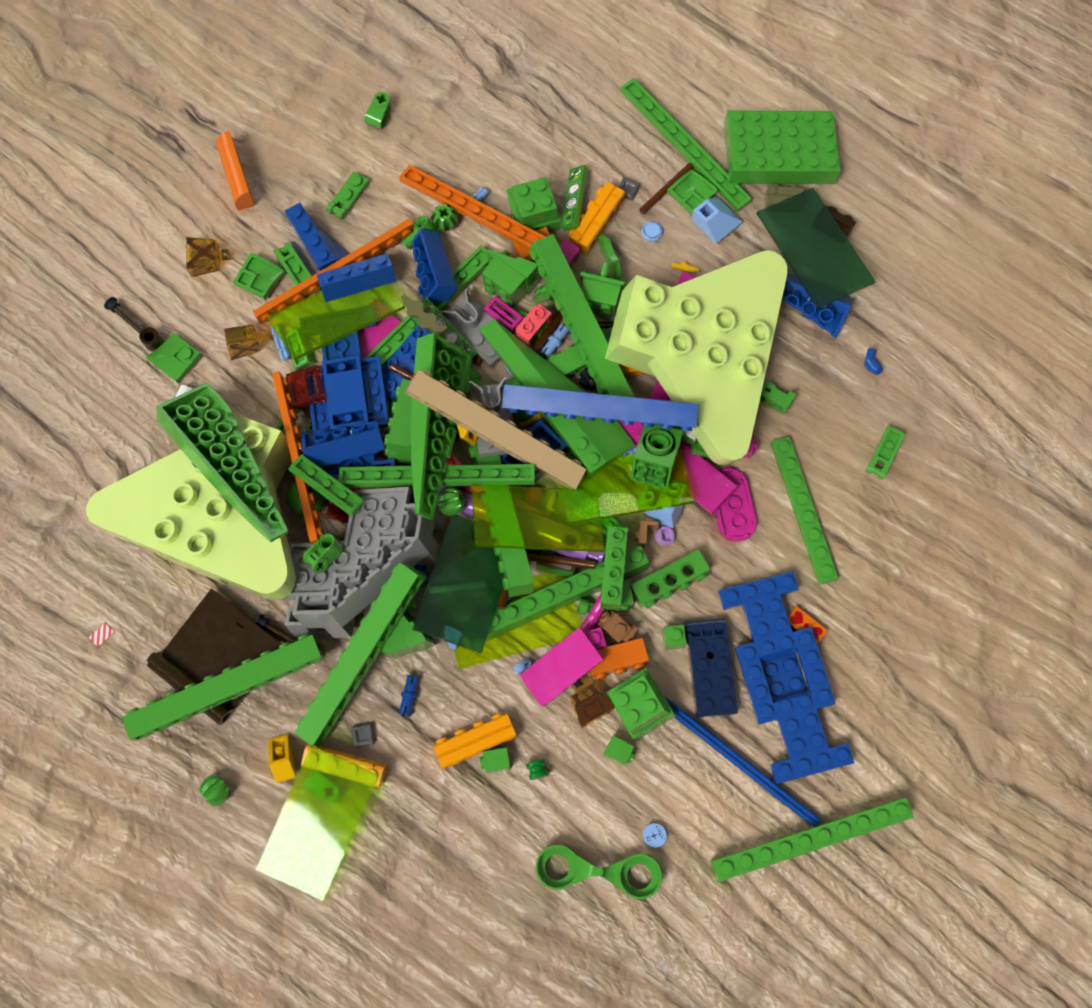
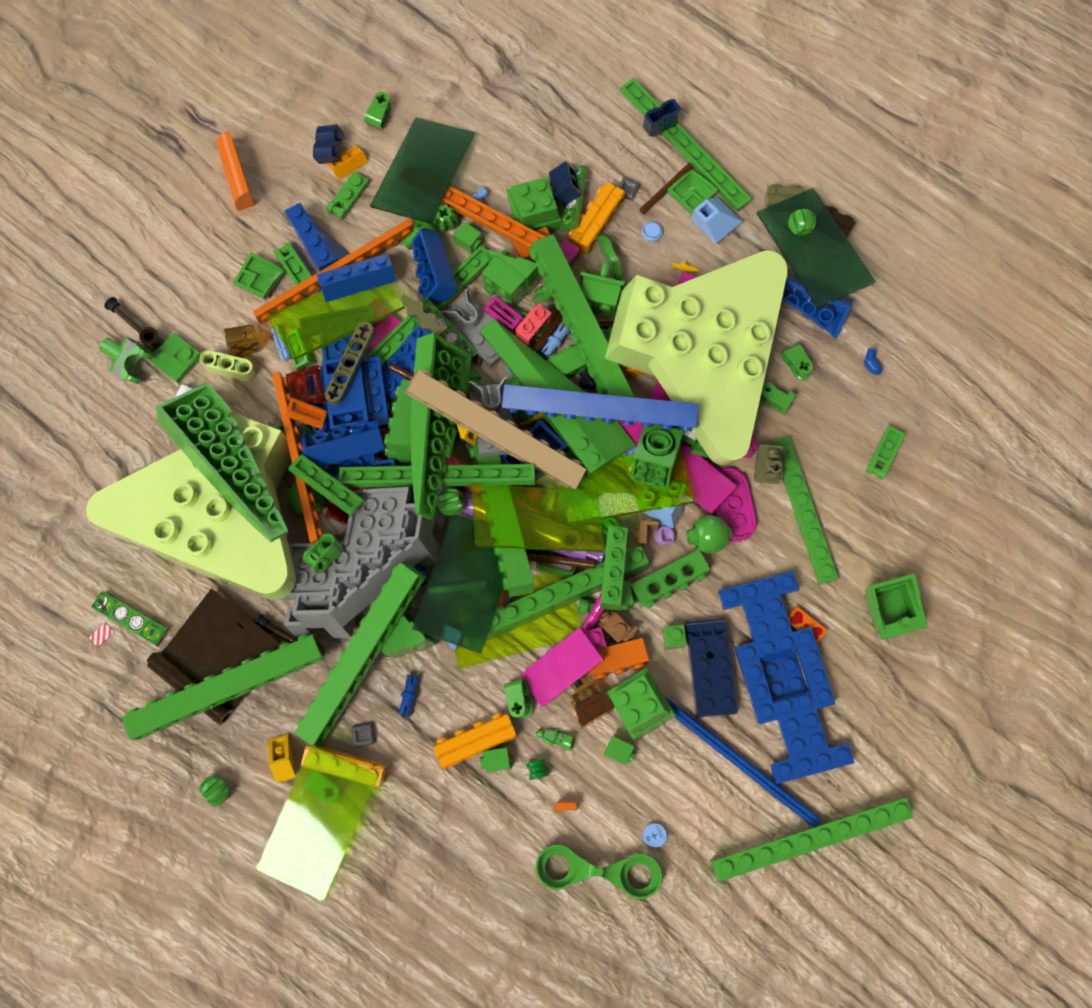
clear yellow torso [186,237,230,277] -> none
light blue tile [513,658,533,675] -> none
bright green brick [724,110,840,184] -> none
none -> tile [91,591,168,647]
none -> bright green connector [99,337,153,384]
none -> yellowish green beam [200,350,256,381]
none -> orange tile [285,398,328,429]
none -> dark blue brick [313,124,344,164]
none -> olive beam [325,322,375,406]
none -> light orange slope [327,145,368,180]
none -> clear green piece [370,117,475,224]
none -> bright green brick [453,221,482,254]
none -> bright green piece [504,678,533,718]
none -> bright green piece [536,729,575,751]
none -> dark blue brick [549,161,582,206]
none -> orange tile [555,802,576,812]
none -> dark blue brick [643,99,681,137]
none -> bright green brick [687,515,732,554]
none -> olive brick [753,443,786,484]
none -> bright green piece [781,343,813,381]
none -> bright green piece [788,209,816,236]
none -> bright green piece [864,573,928,640]

